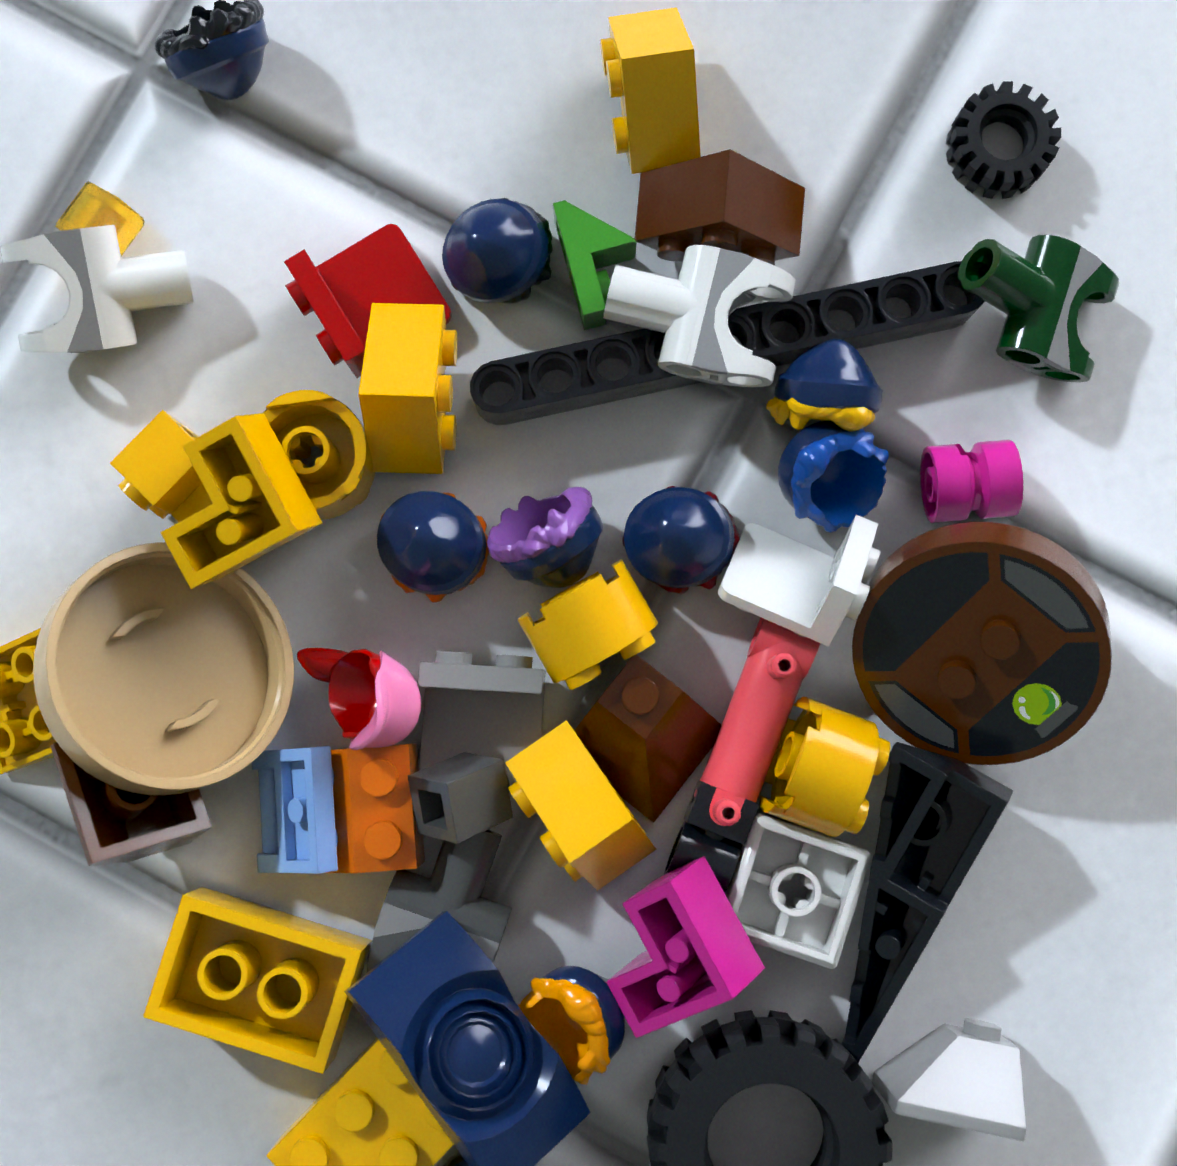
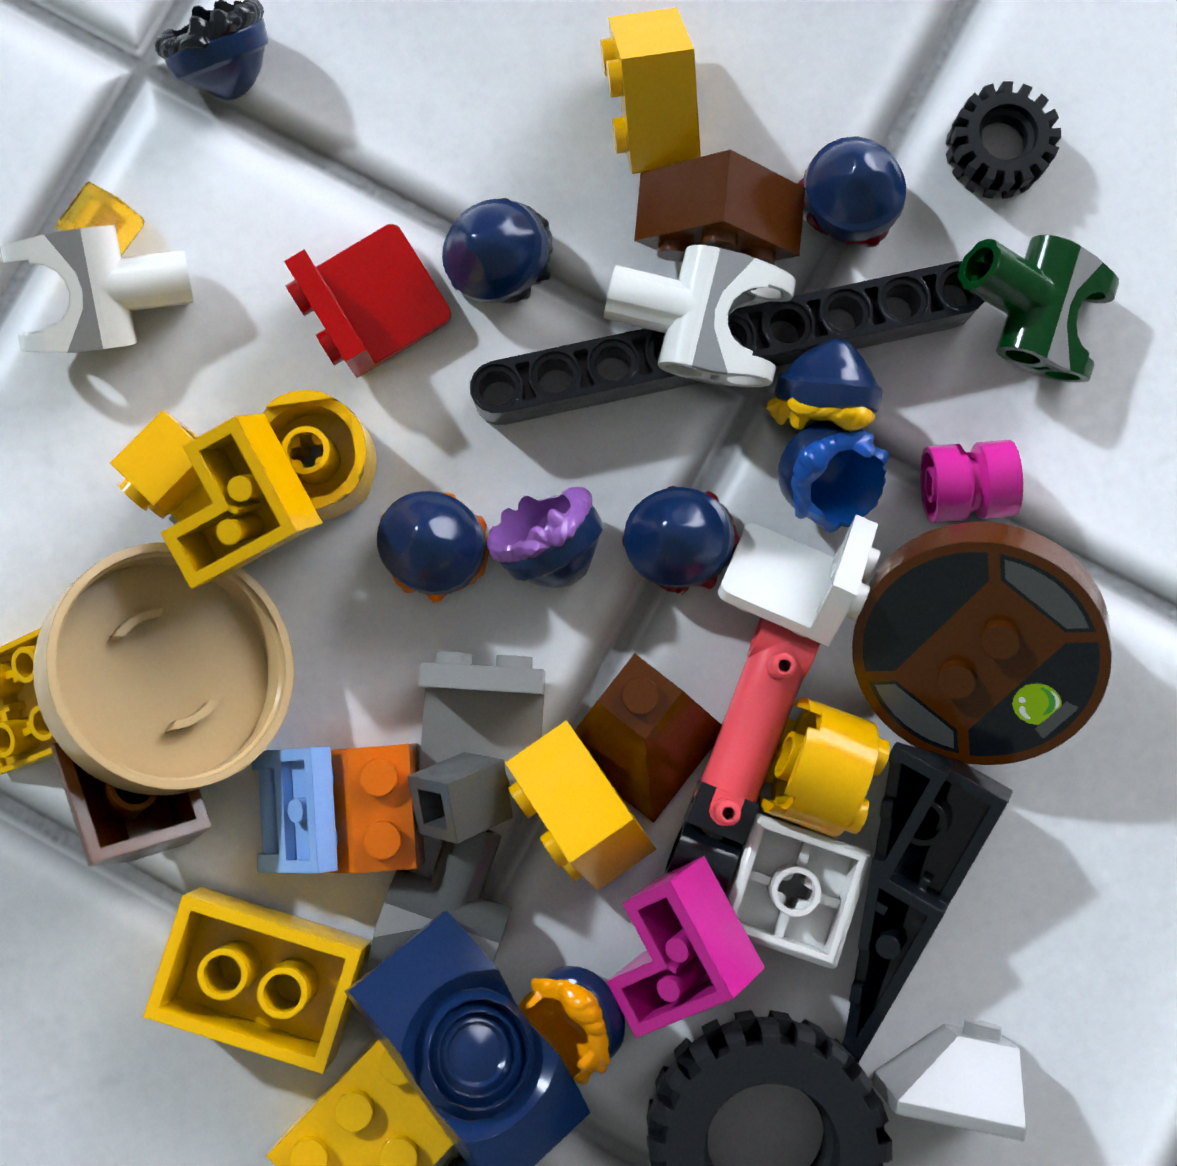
hair [297,648,421,750] -> none
yellow brick [358,303,457,474] -> none
yellow brick [517,560,658,690] -> none
bright green slope [553,200,637,330] -> none
none -> dark blue hair [797,136,906,247]

